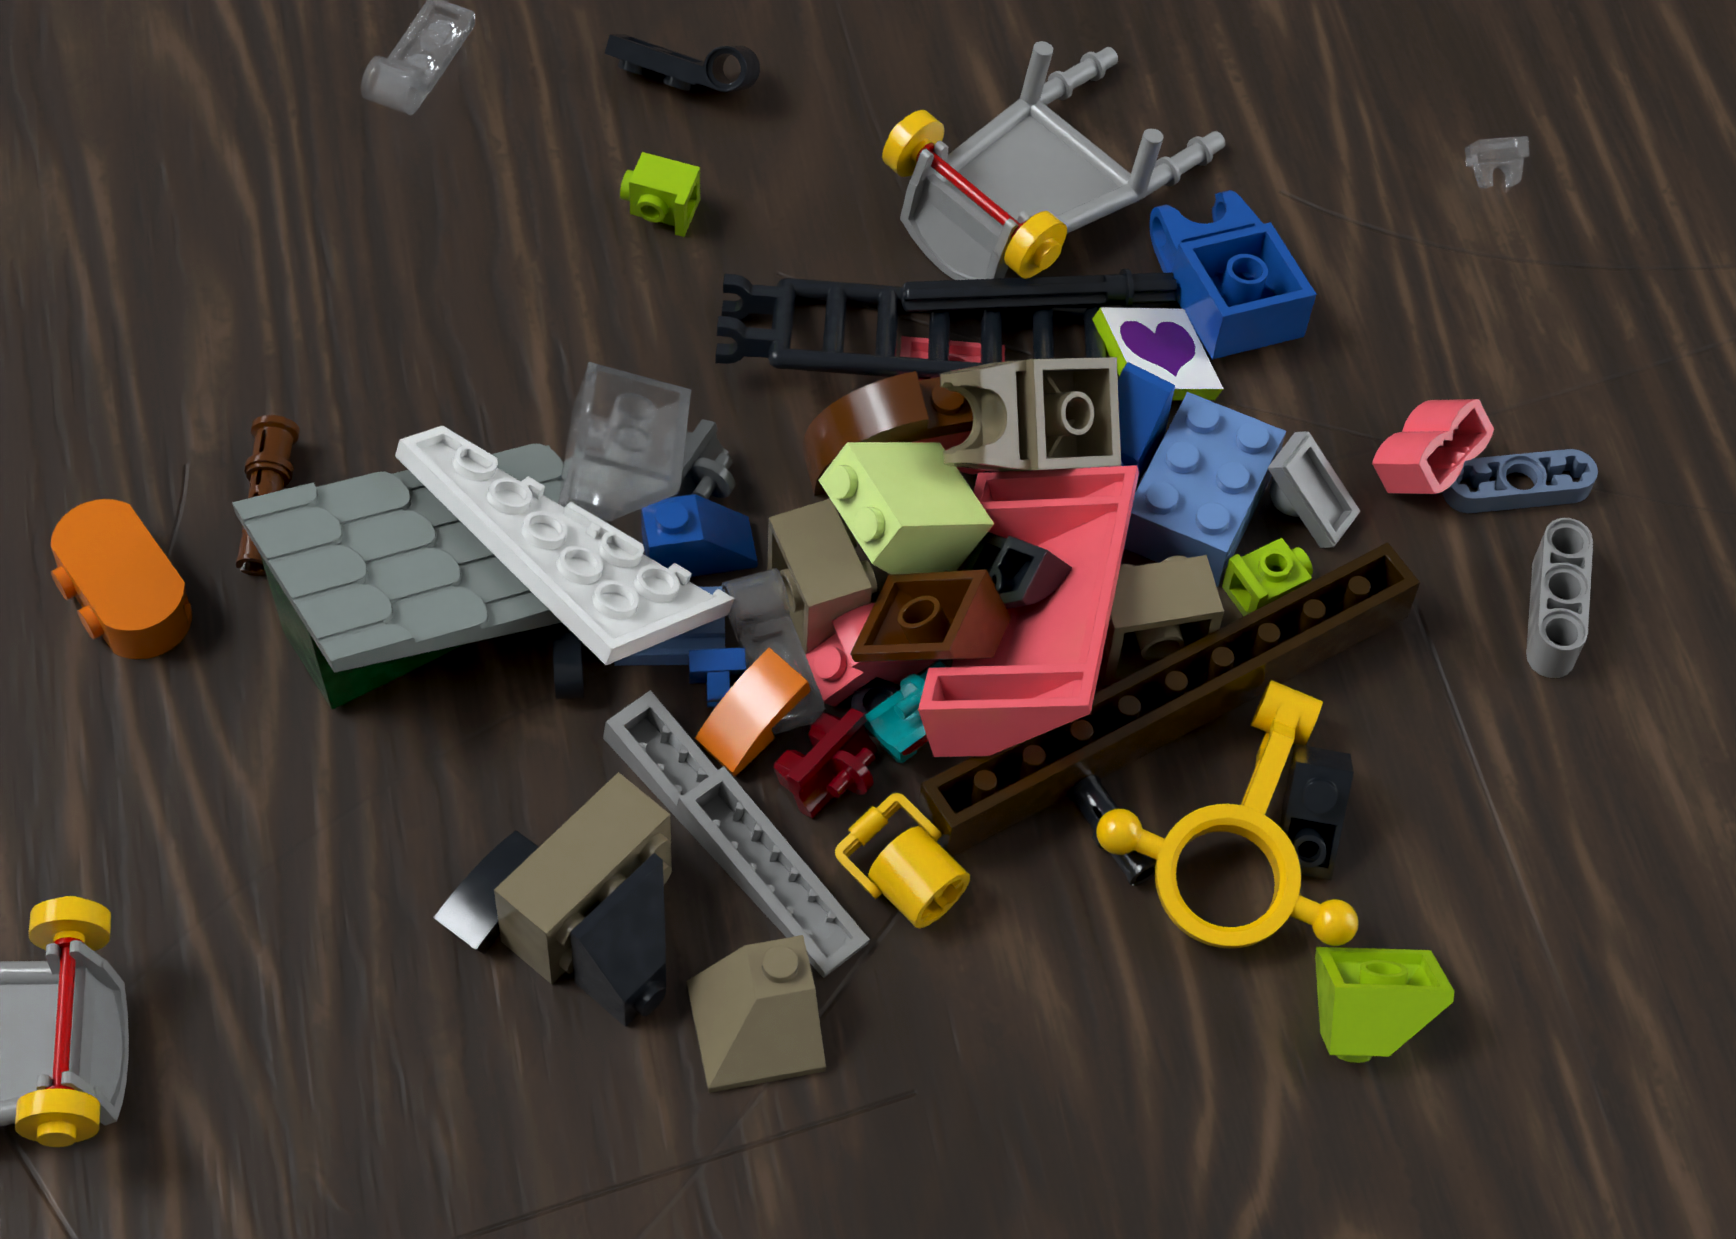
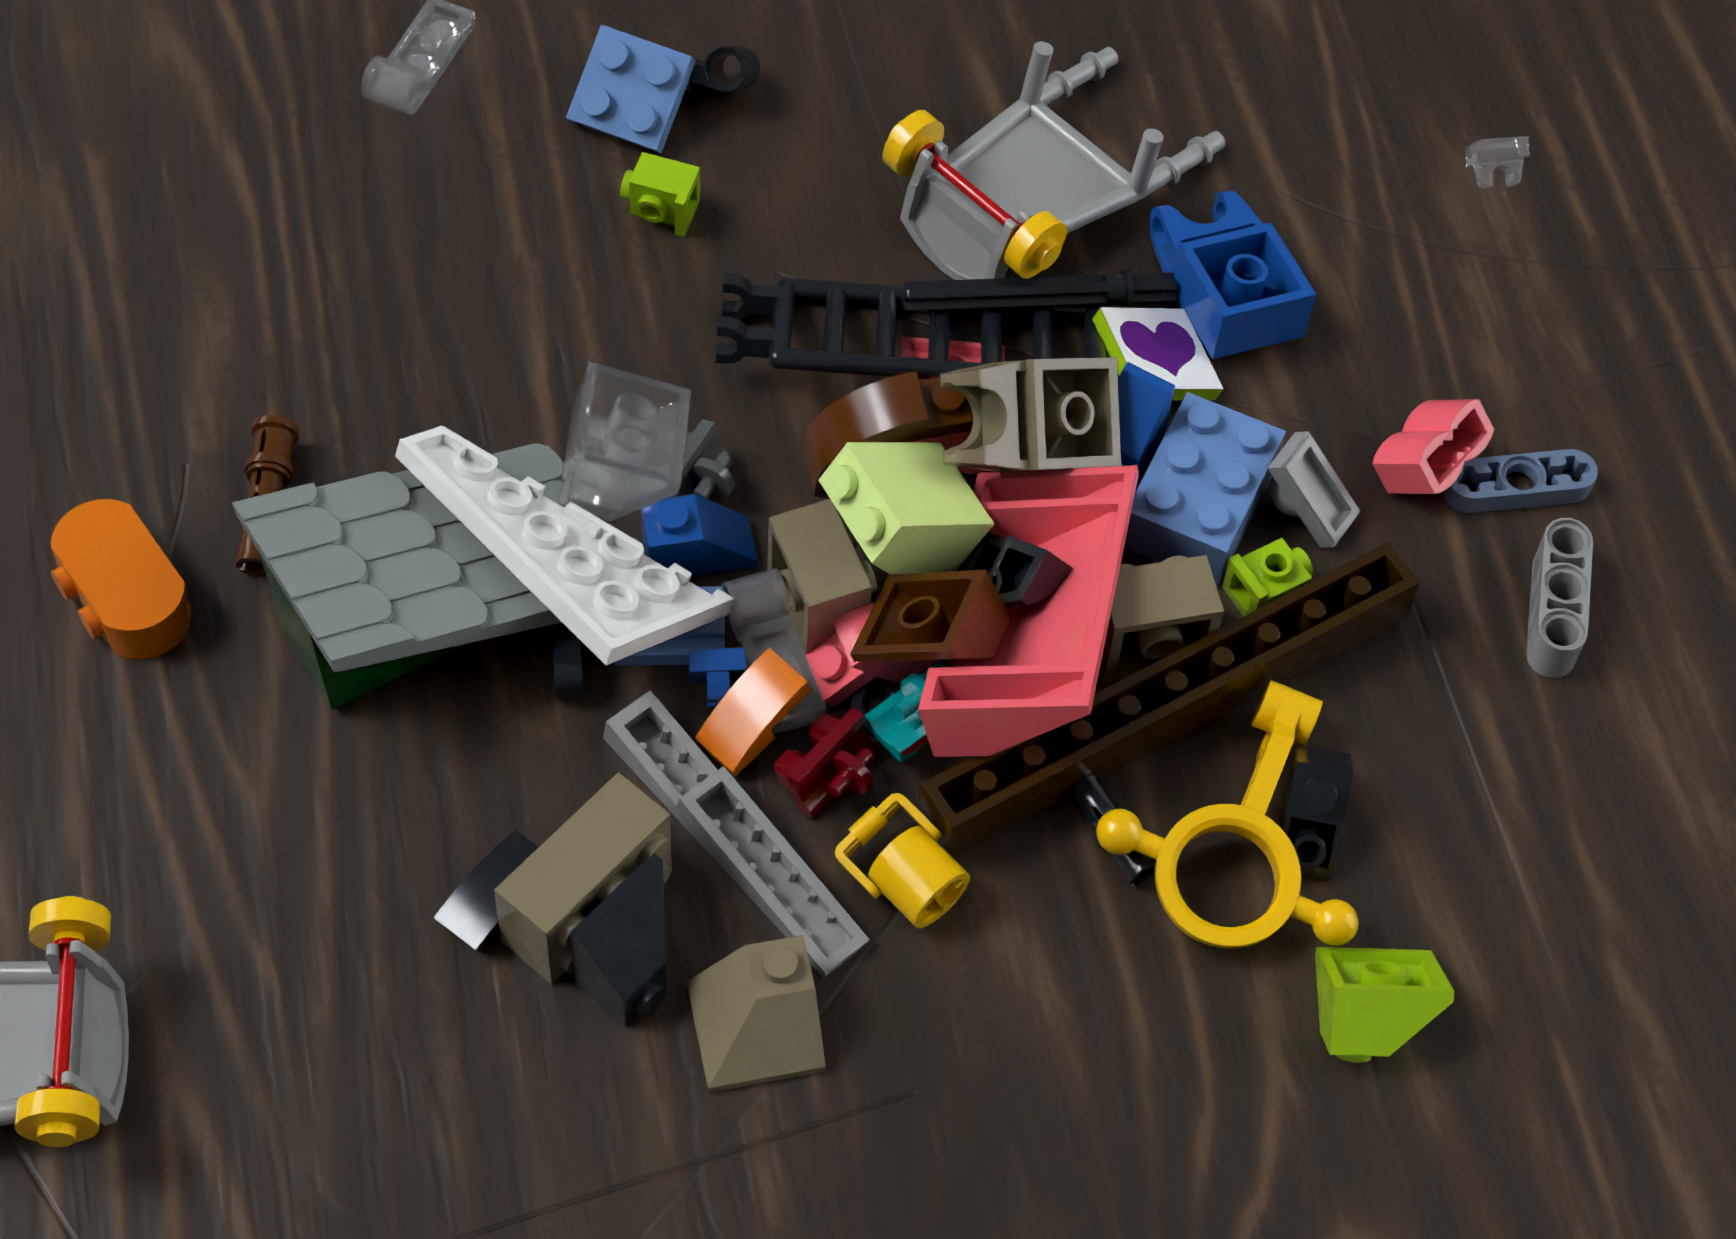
none -> medium blue plate [566,24,696,154]

